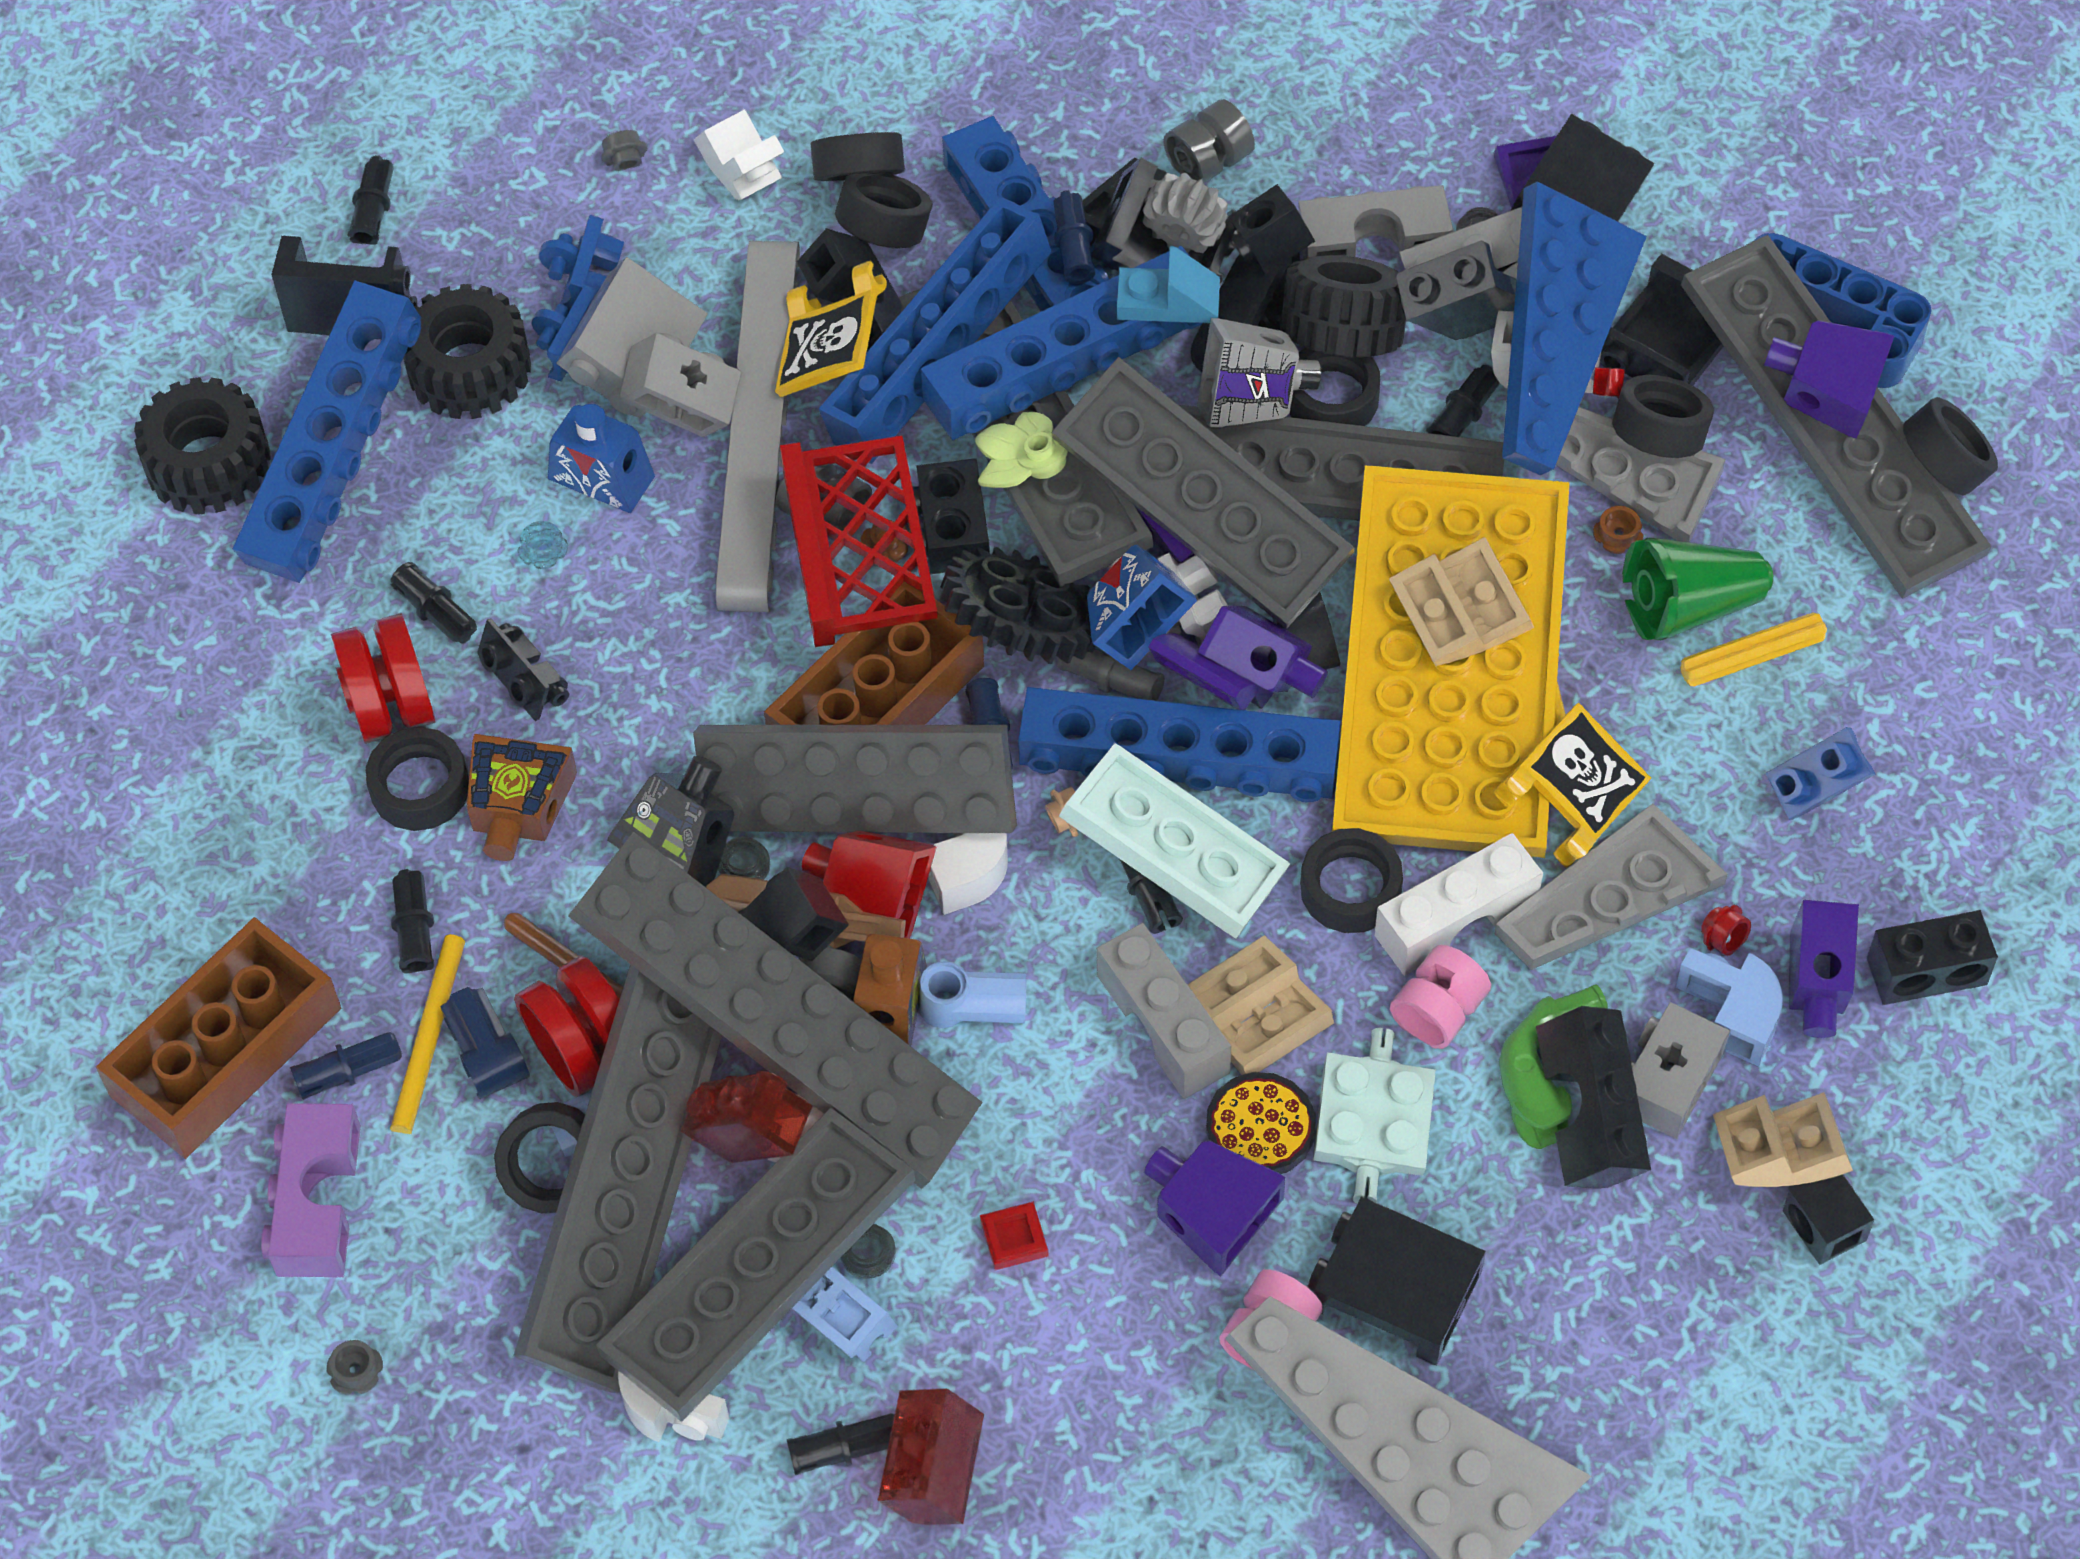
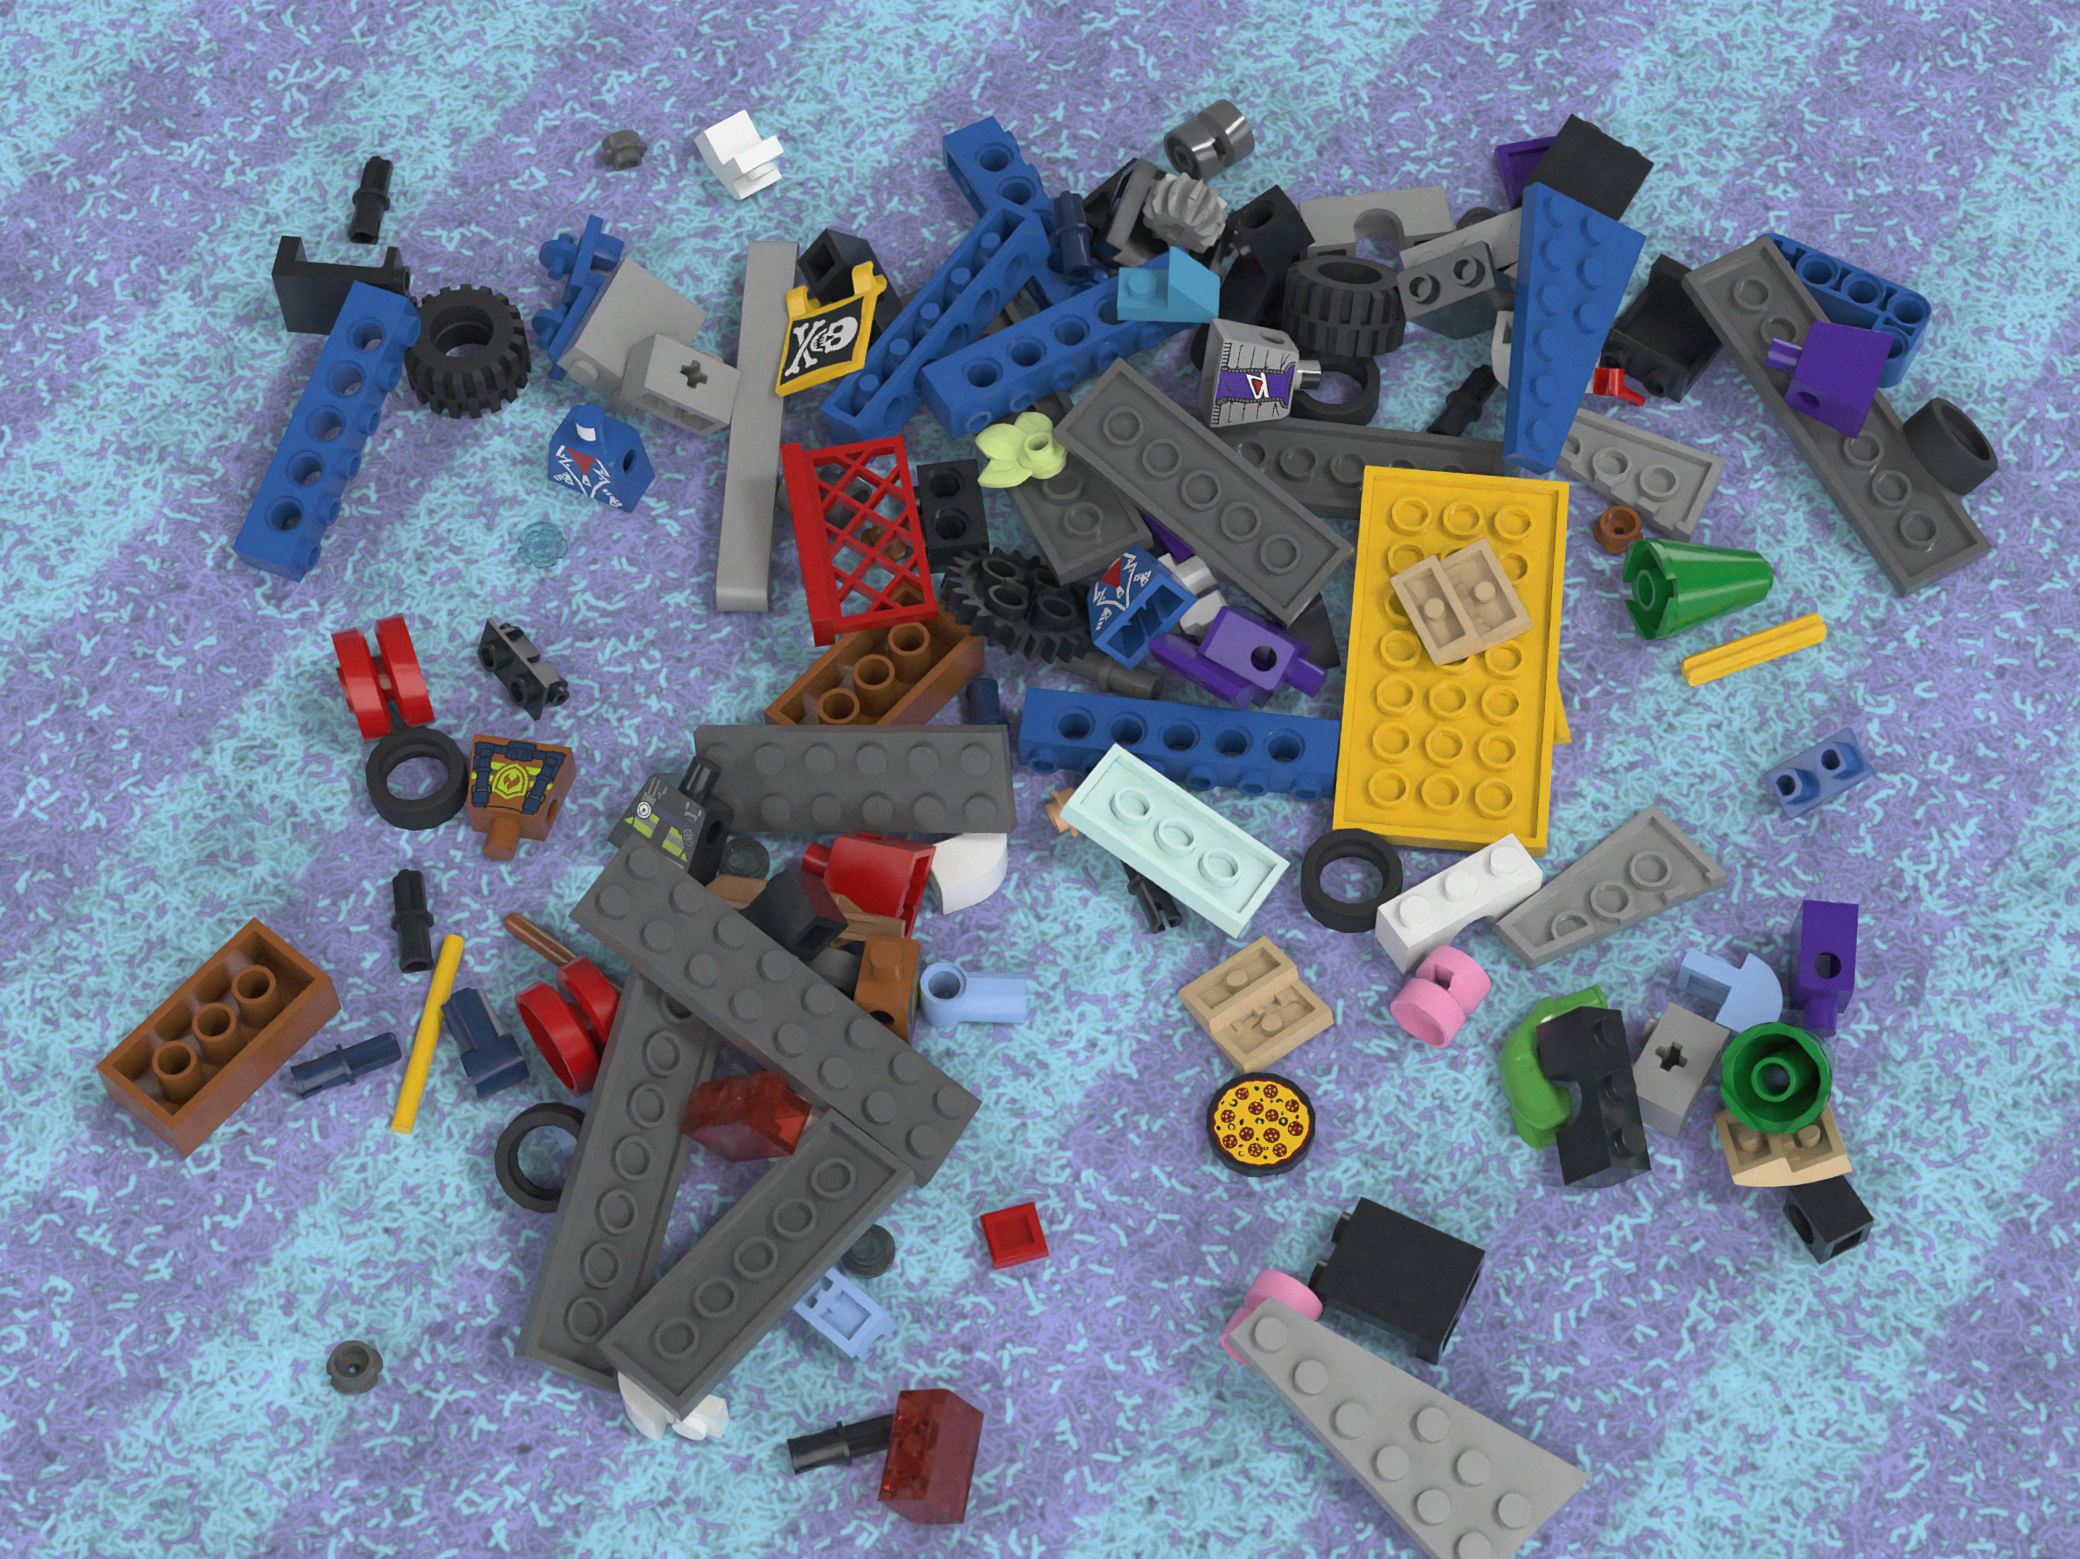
black tyre [134,377,271,514] -> none
medium lavender arch [261,1103,361,1277] -> none
black axle [390,562,477,644] -> none
black tyre [810,132,905,181] -> none
black tyre [835,172,933,249] -> none
light grey arch [1097,923,1231,1099] -> none
dark purple torso [1144,1141,1285,1276] -> none
light aqua plate [1313,1028,1436,1204] -> none
flag [1494,702,1651,868] -> none
black tyre [1612,375,1715,458] -> none
red plate [1701,904,1751,956] -> none
black brick [1867,910,1998,1005] -> none
none -> green cone [1720,1022,1835,1134]

